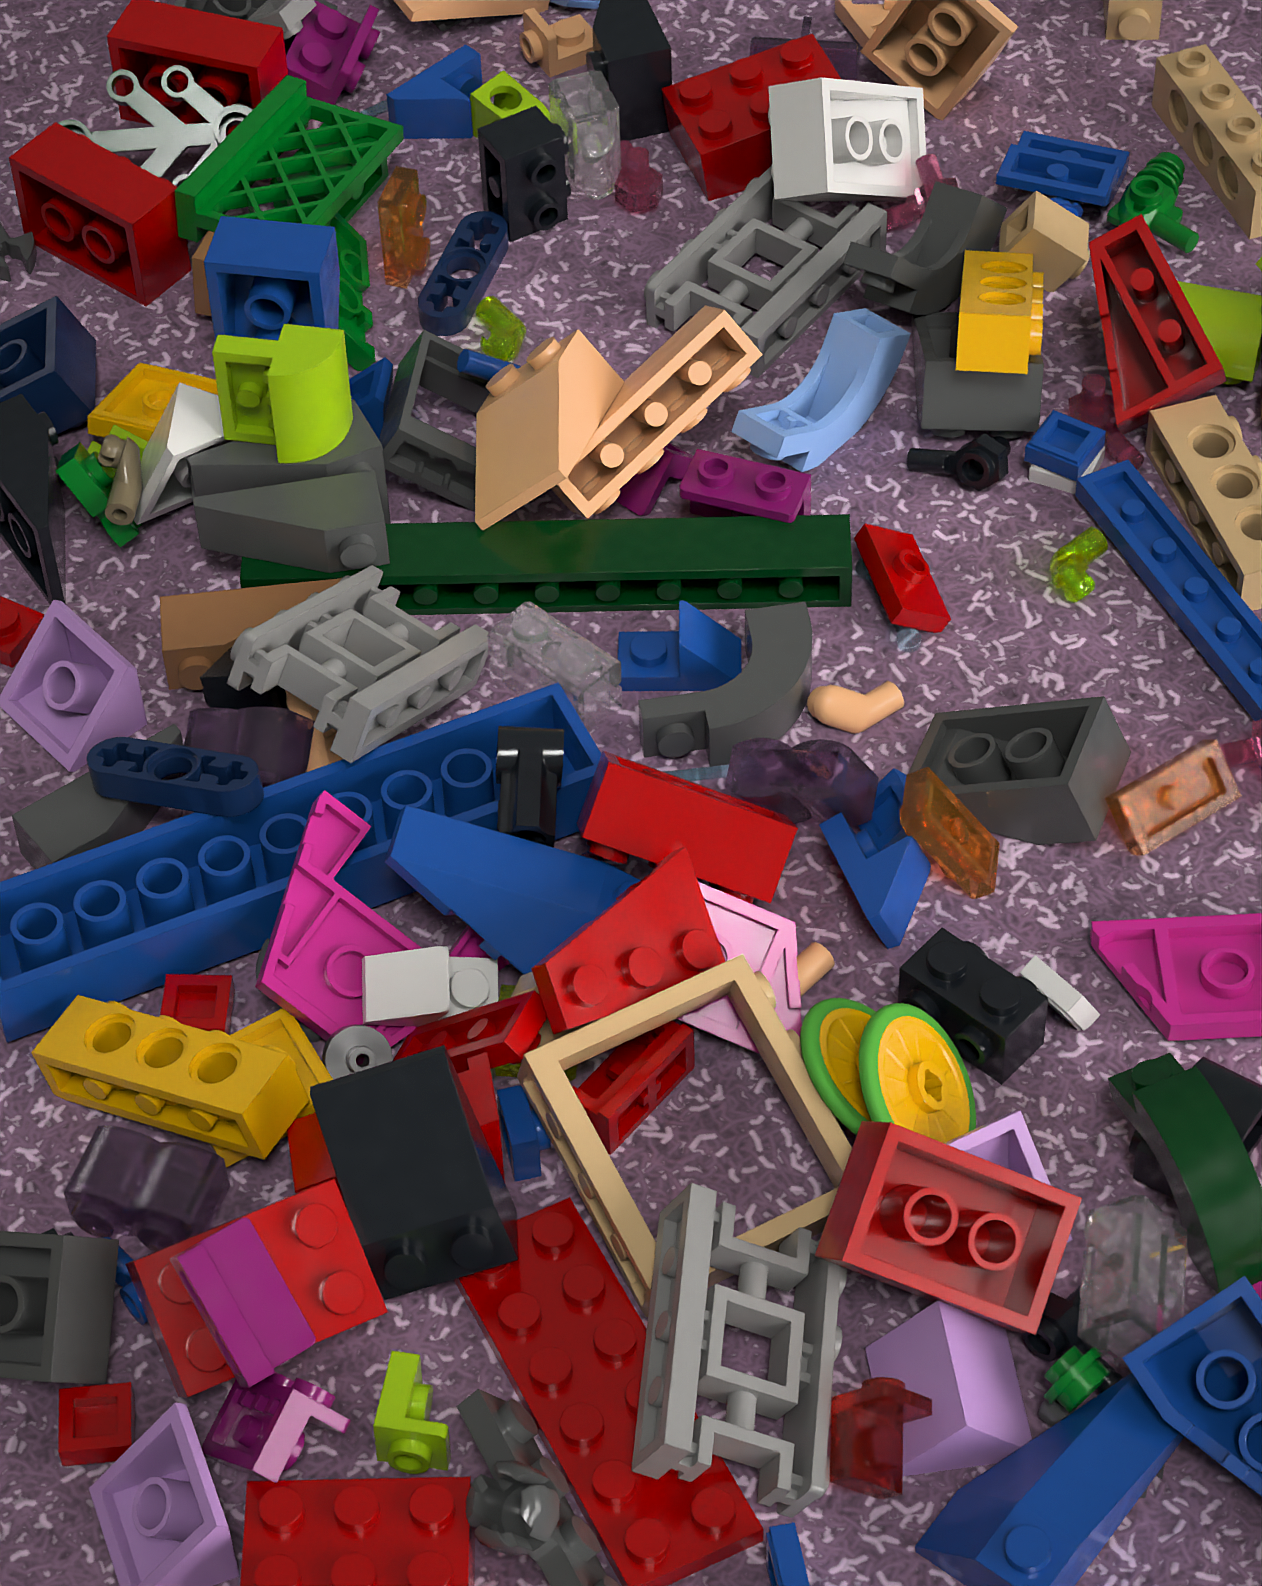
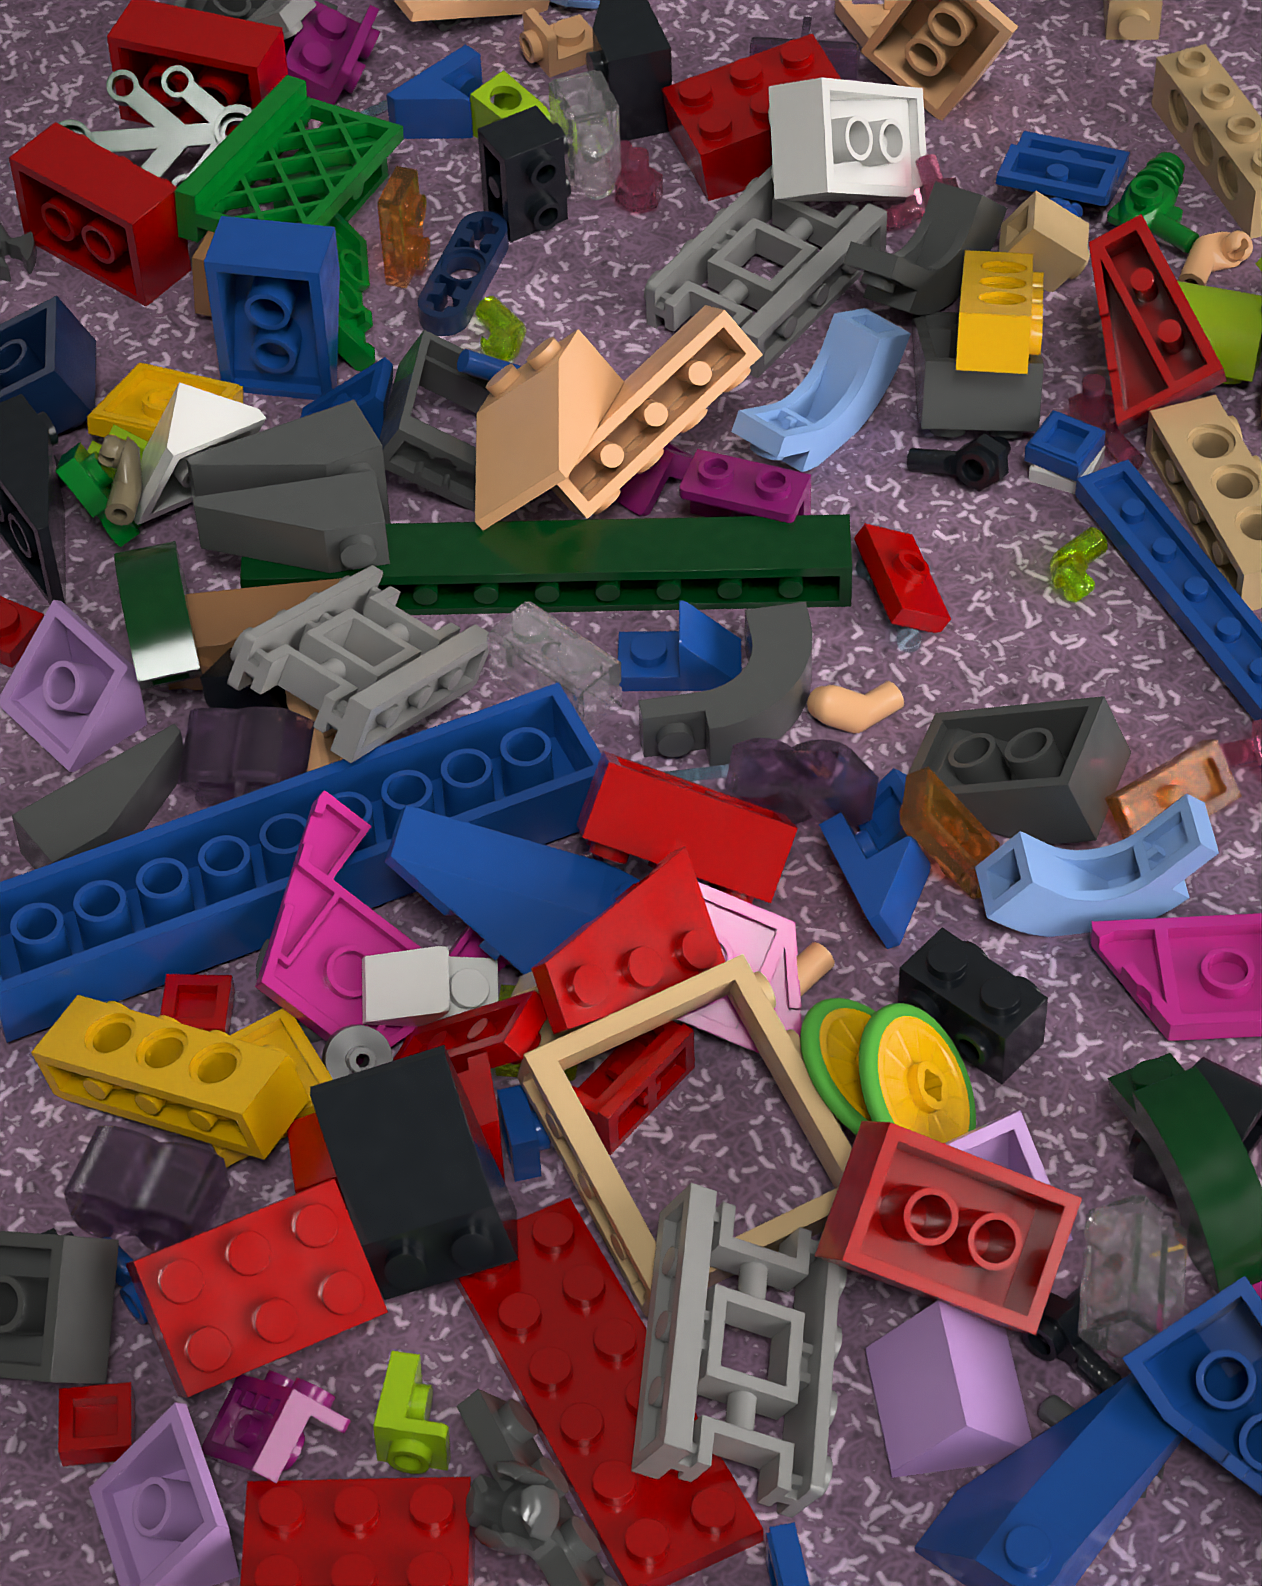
dark blue beam [86,737,264,817] -> none
magenta panel [169,1218,316,1387] -> none
lime brick [212,324,353,464] -> none
black piece [496,726,564,847] -> none
clear red bracket [830,1377,932,1499] -> none
white tile [1020,955,1100,1031] -> none
green plate [1043,1346,1111,1413] -> none
none -> dark green arch [114,541,203,690]
none -> light blue arch [975,793,1219,937]
none -> light nougat arm [1178,230,1253,286]

